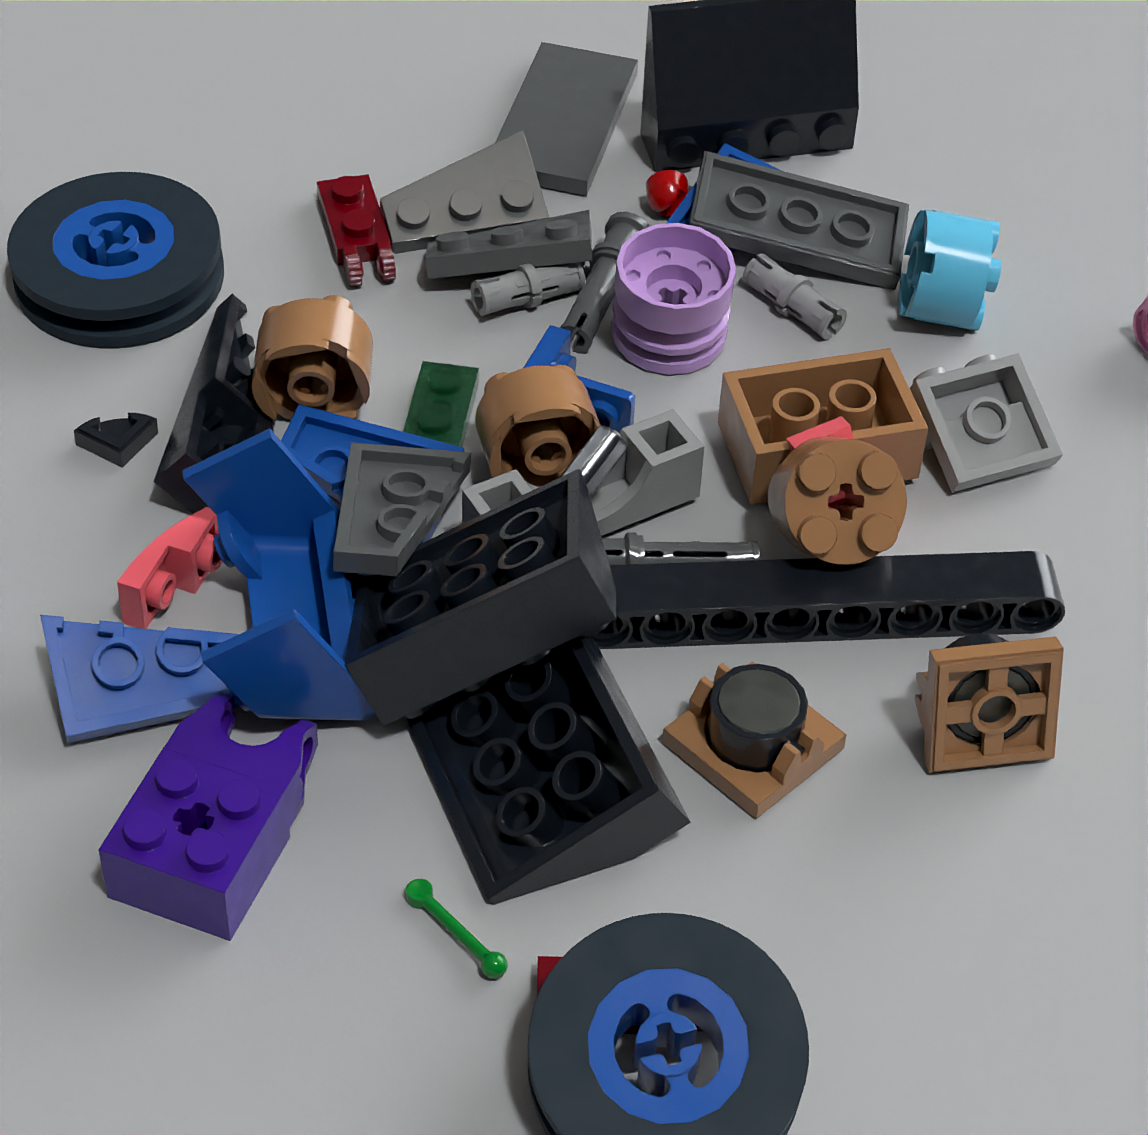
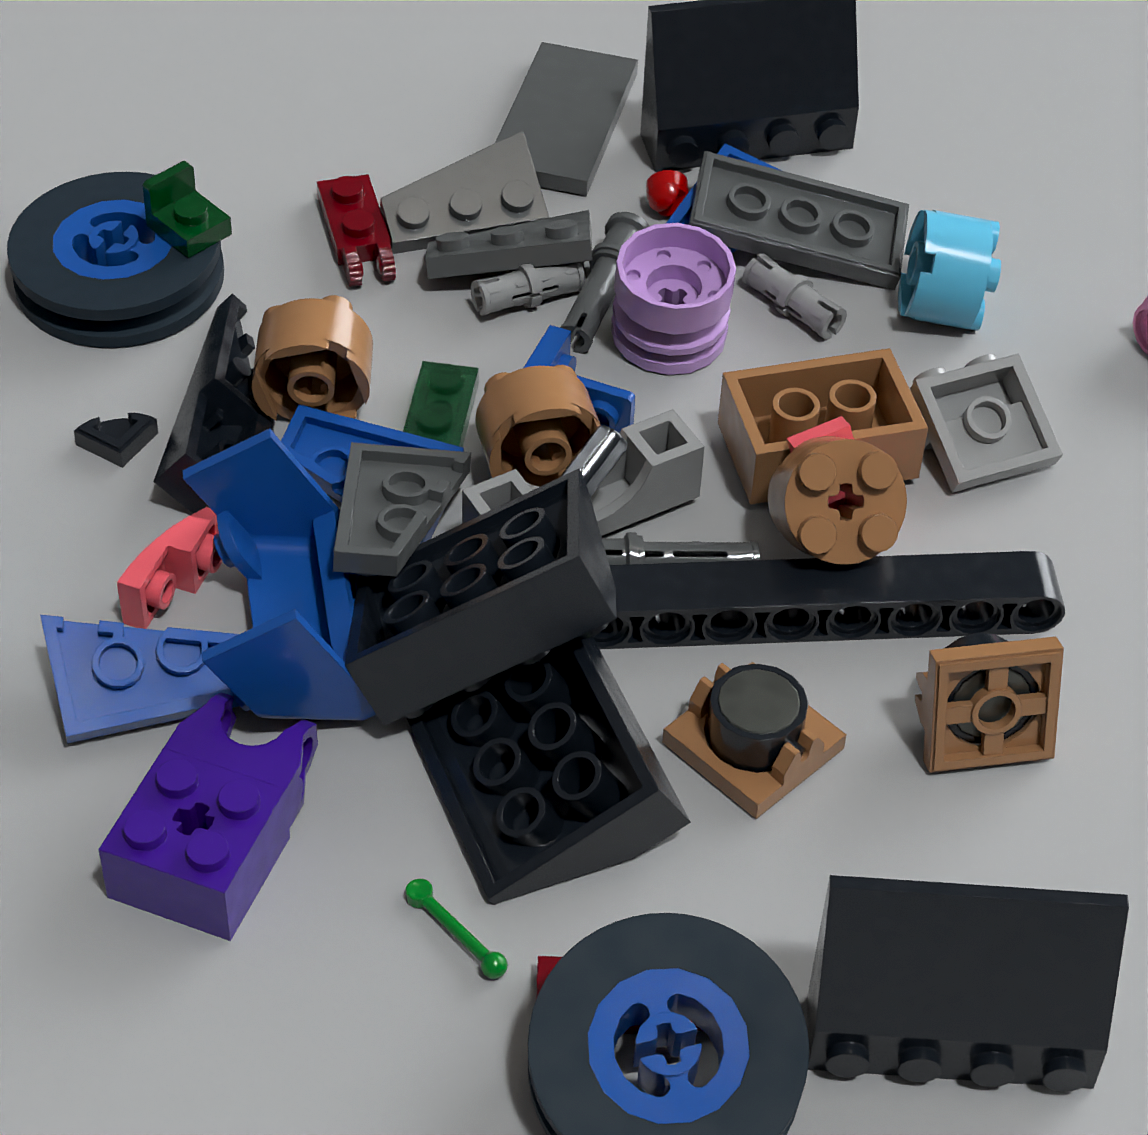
none -> dark green bracket [143,161,232,258]
none -> black slope [807,875,1129,1092]

